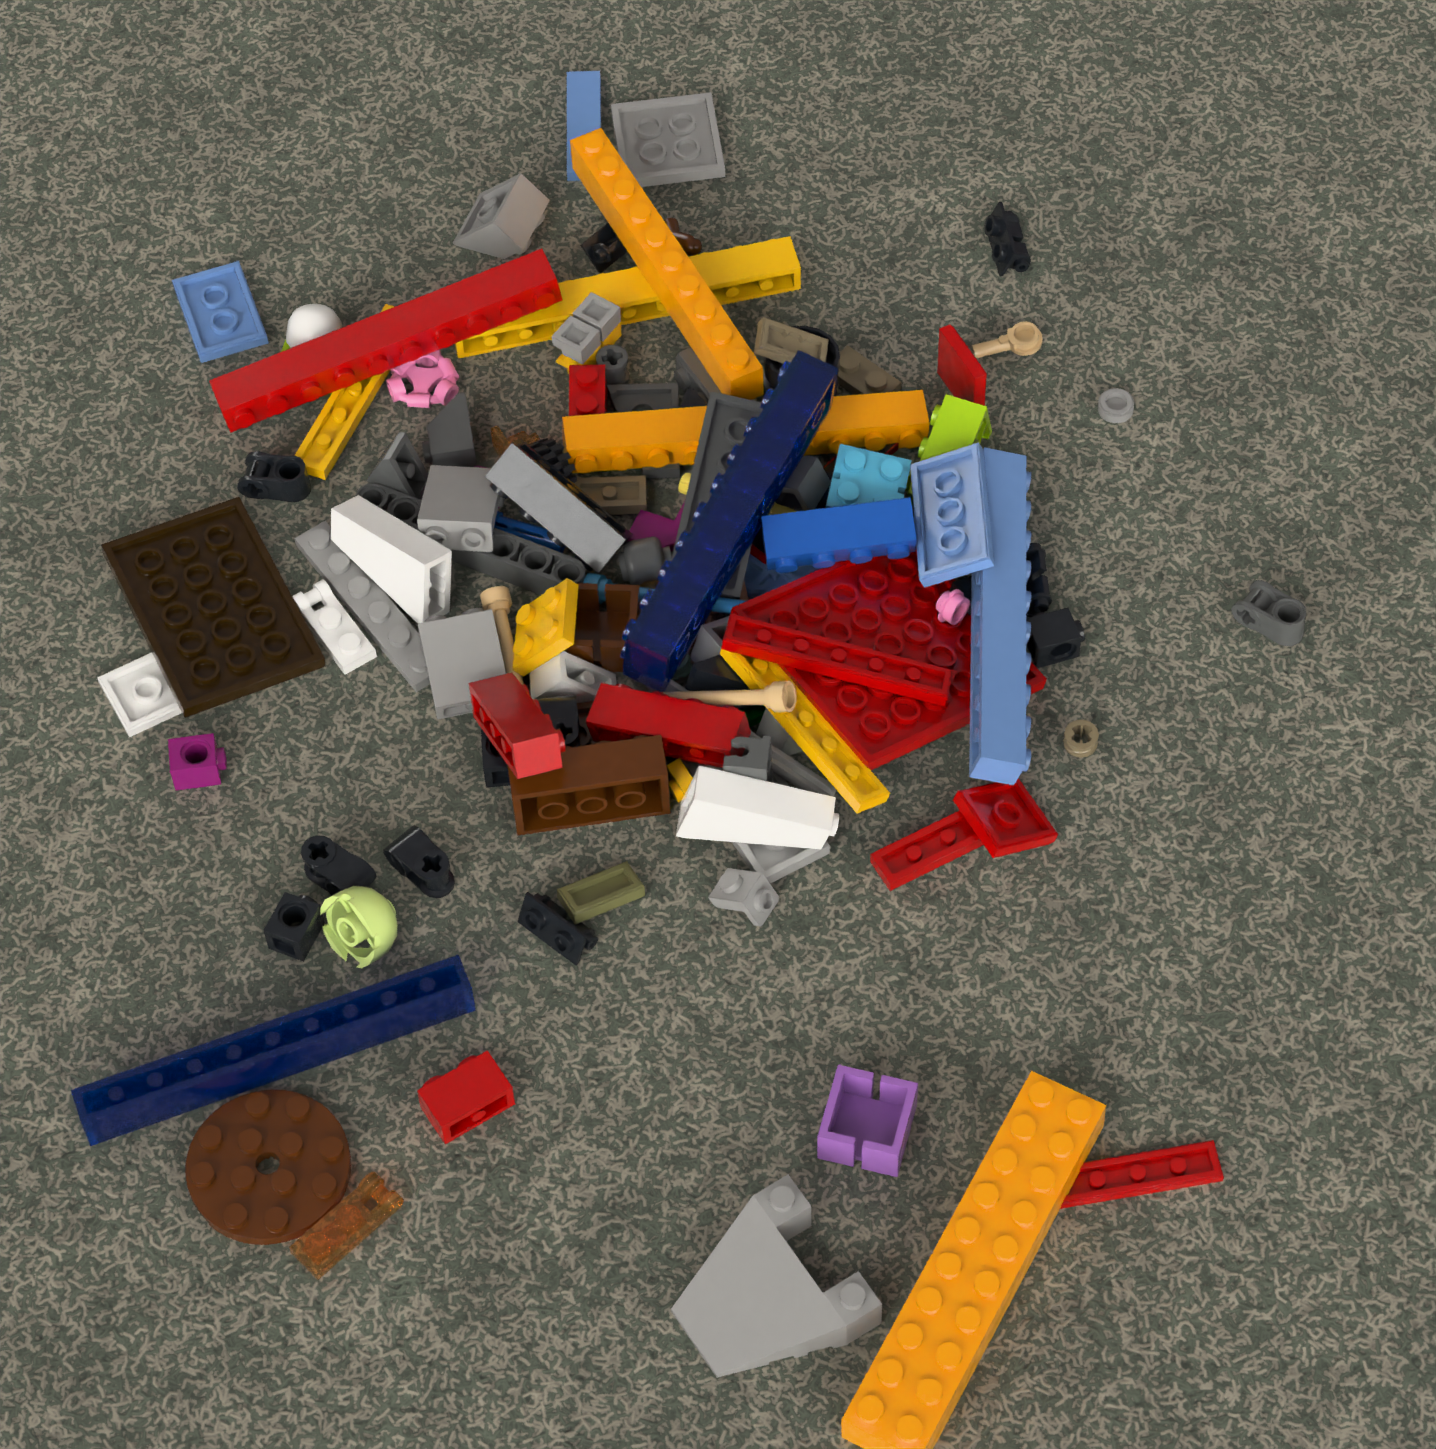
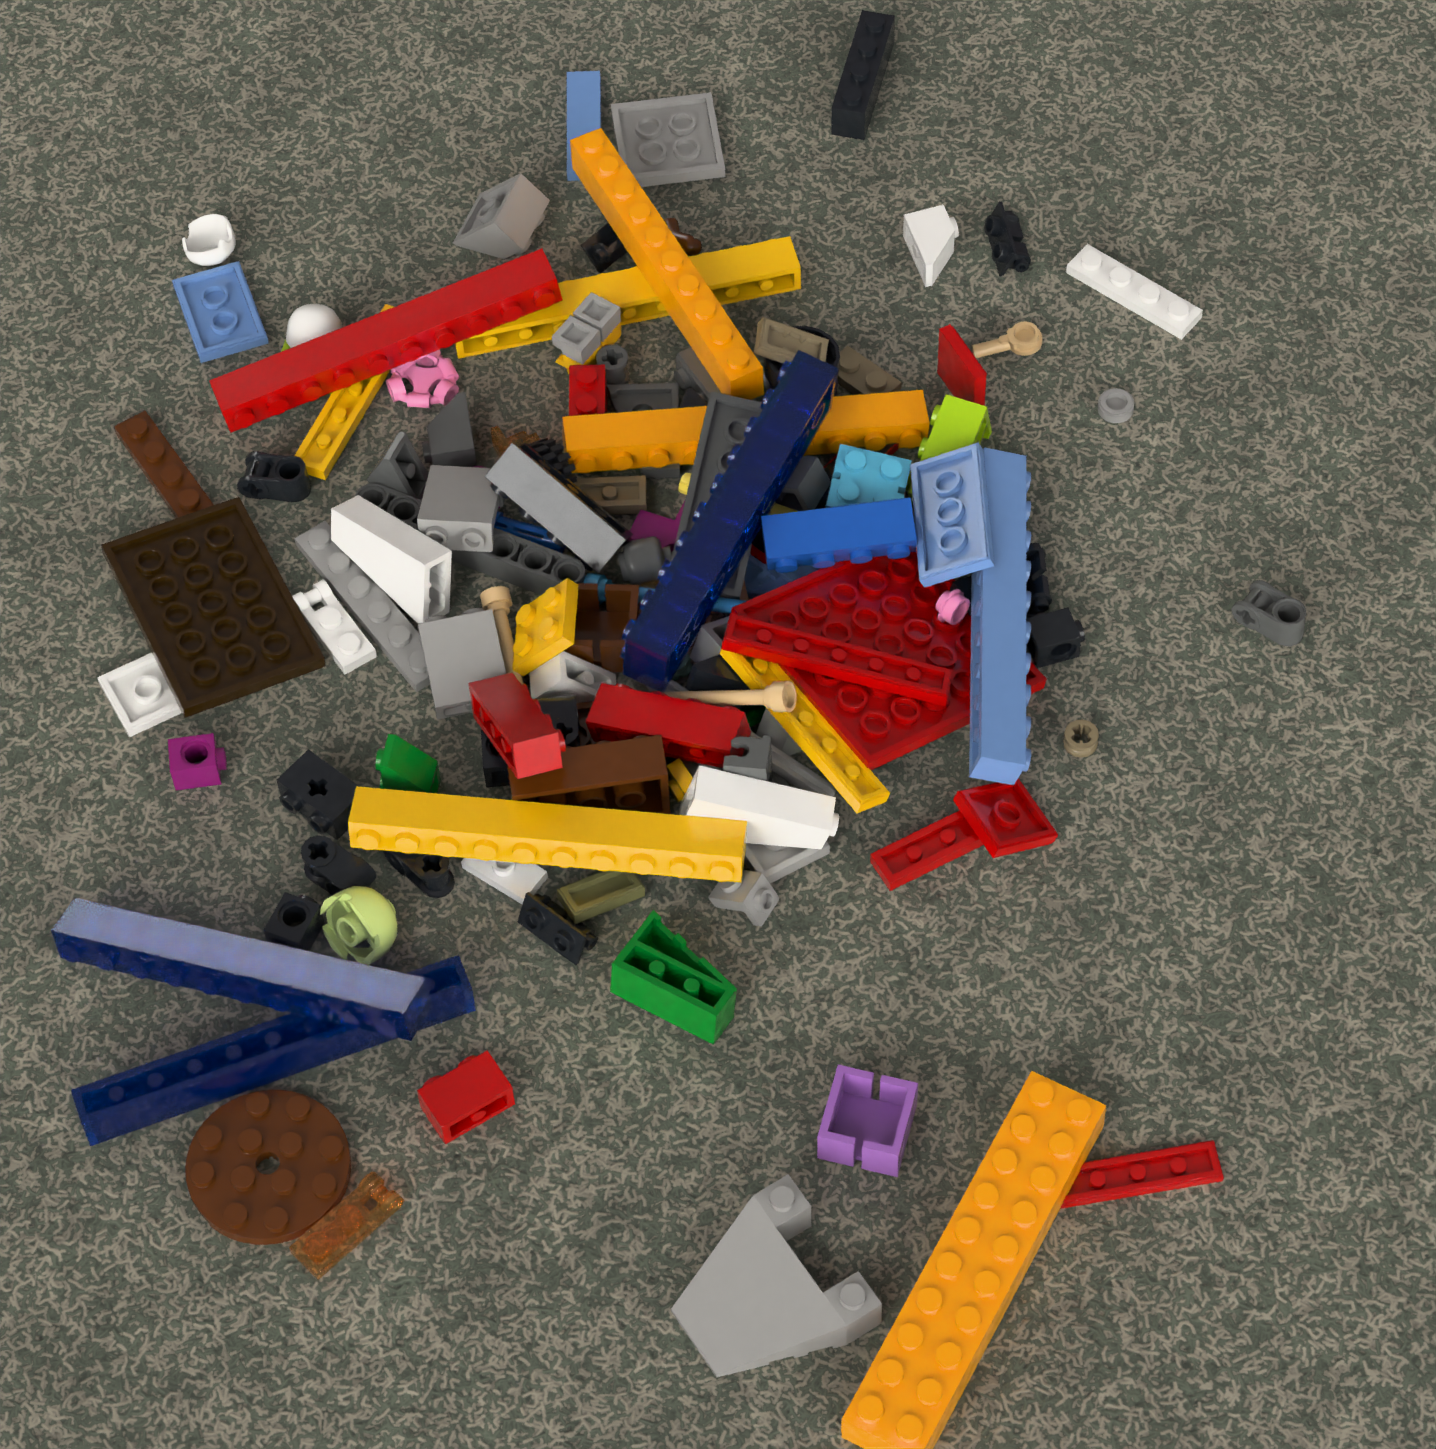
none -> clear blue brick [51,898,433,1041]
none -> reddish brown plate [114,411,214,518]
none -> white hair [182,214,236,266]
none -> black brick [277,749,359,840]
none -> yellow brick [348,786,747,883]
none -> green slope [375,734,441,793]
none -> white plate [461,858,548,904]
none -> green wedge [610,910,737,1045]
none -> black brick [831,10,895,140]
none -> white slope [903,205,959,287]
none -> white plate [1066,244,1203,340]

